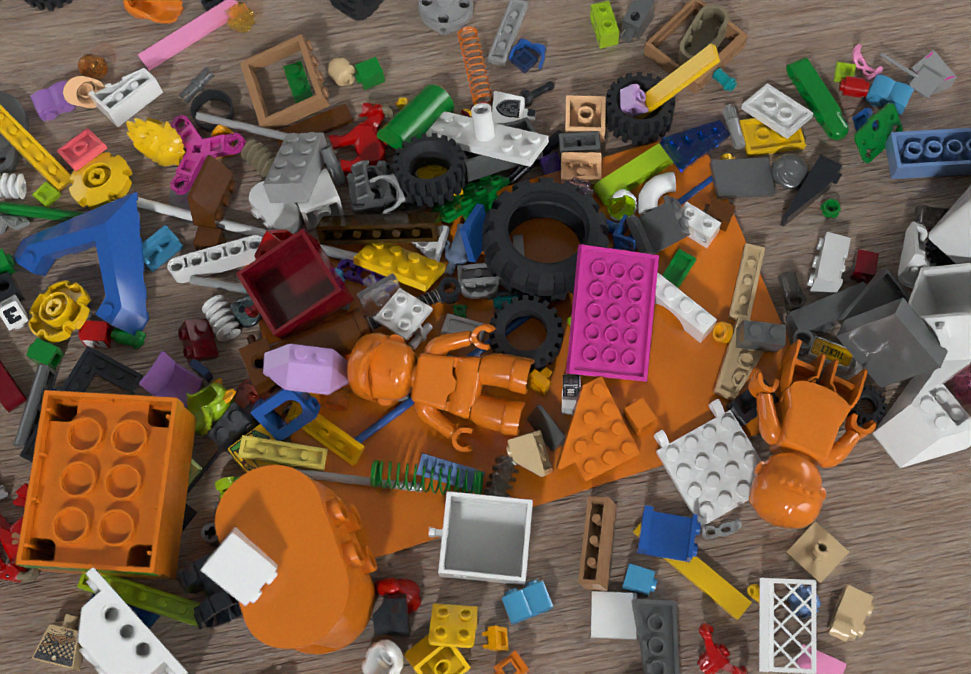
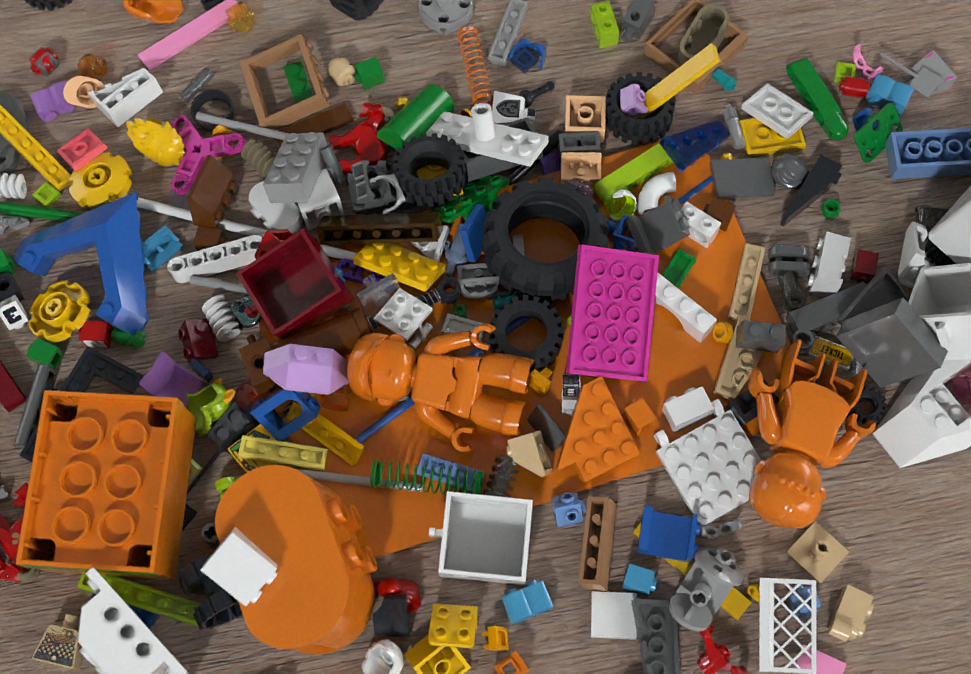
none -> red head [29,48,59,76]
none -> medium blue brick [551,492,586,527]
none -> white piece [662,387,714,432]
none -> light grey piece [669,546,744,631]
none -> dark grey brick [768,244,810,278]

